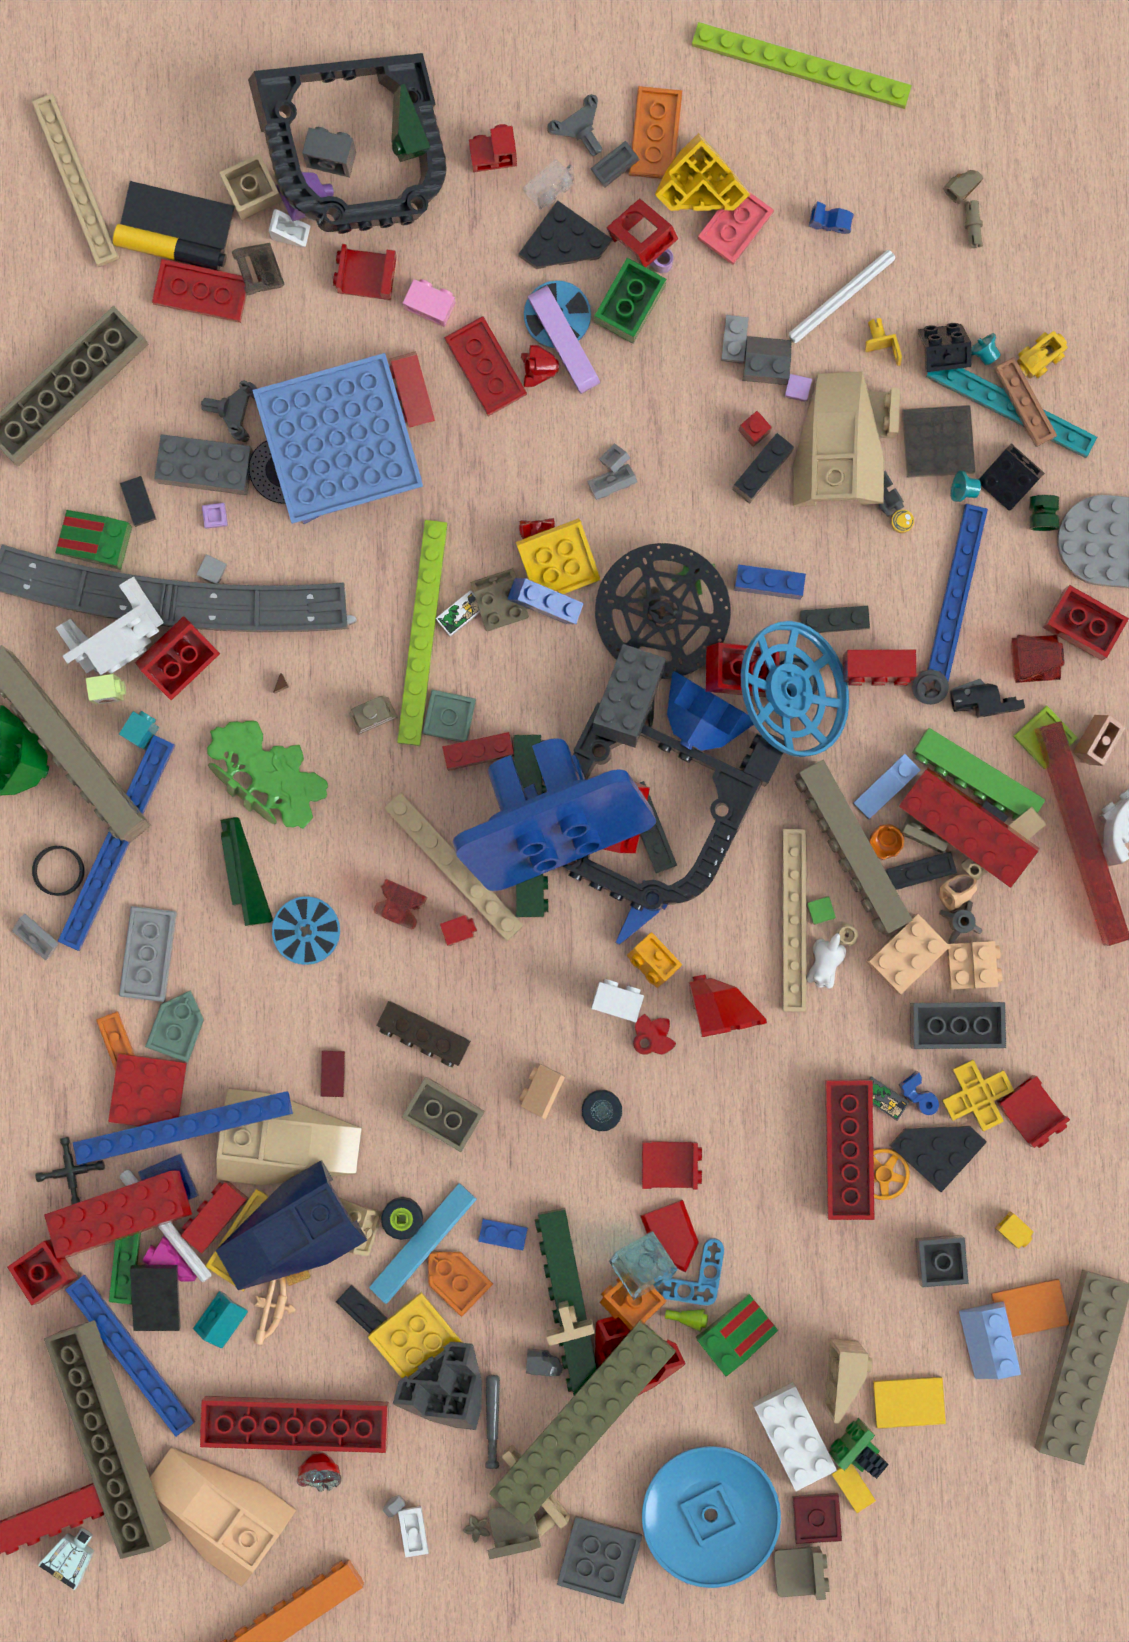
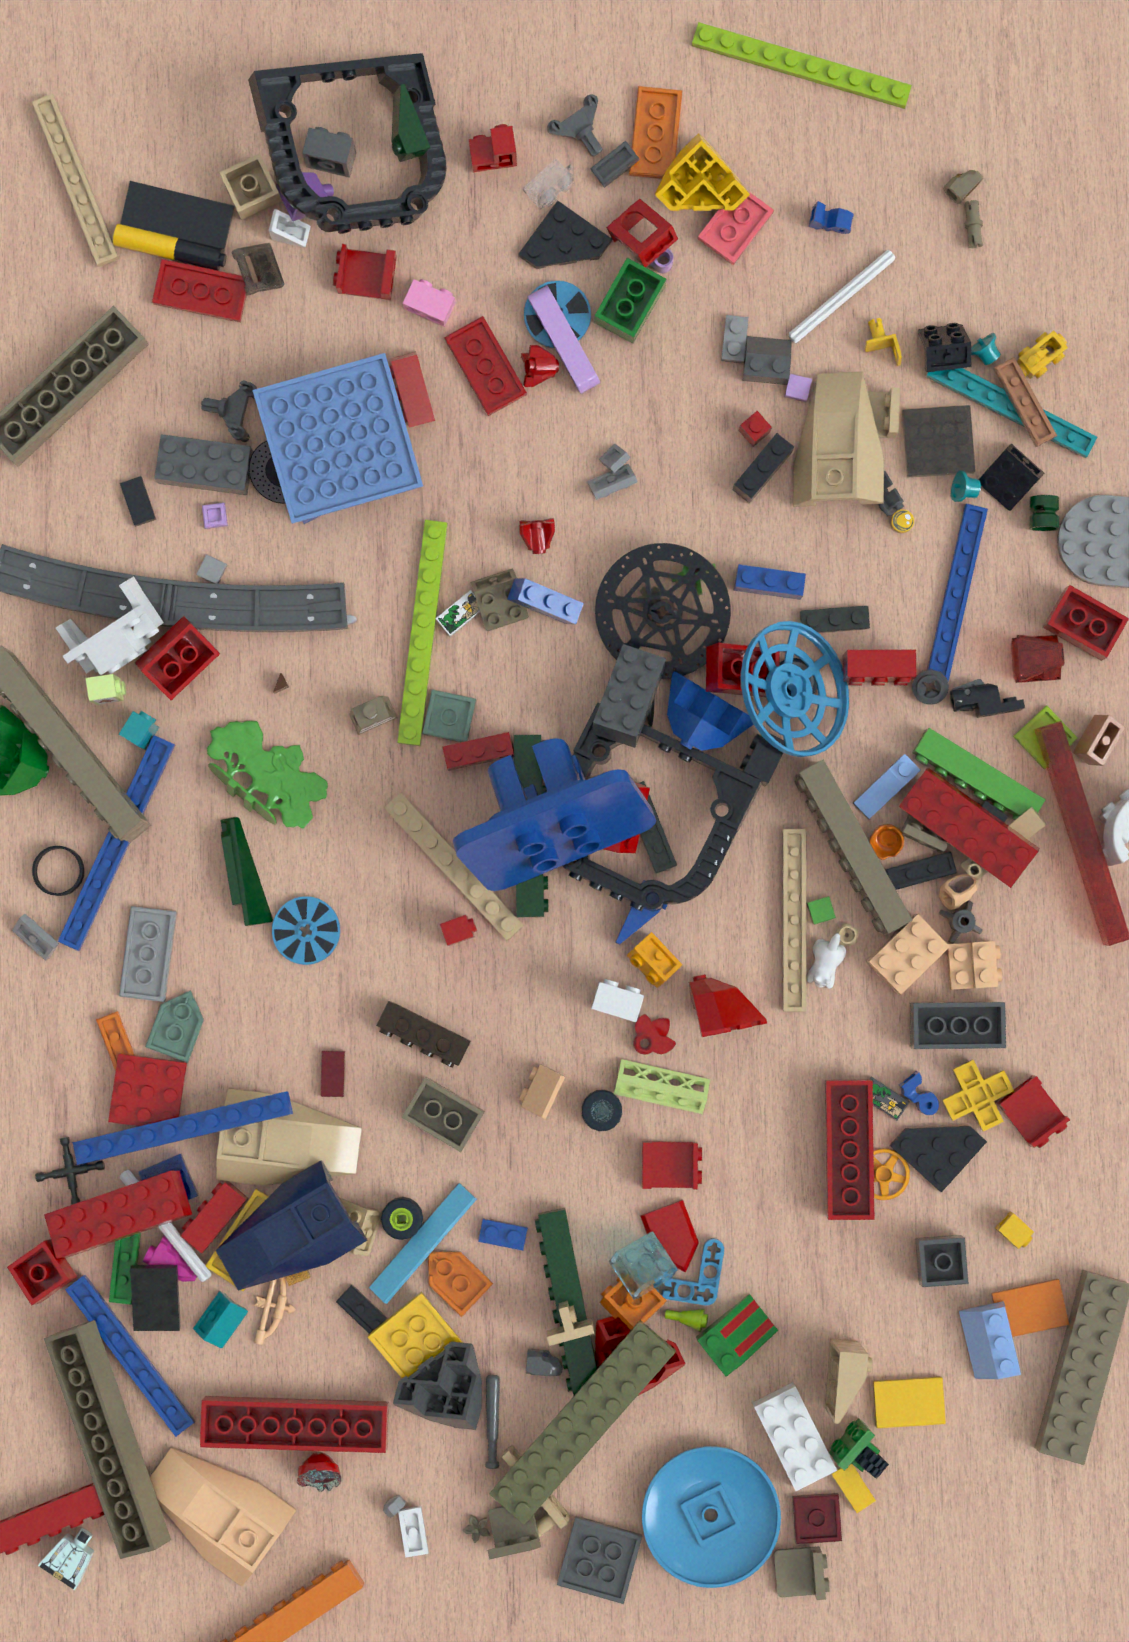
green slope [55,510,132,570] -> none
clear red piece [374,879,428,930] -> none
yellow plate [515,518,601,594] -> none
none -> yellowish green fence [614,1059,710,1114]

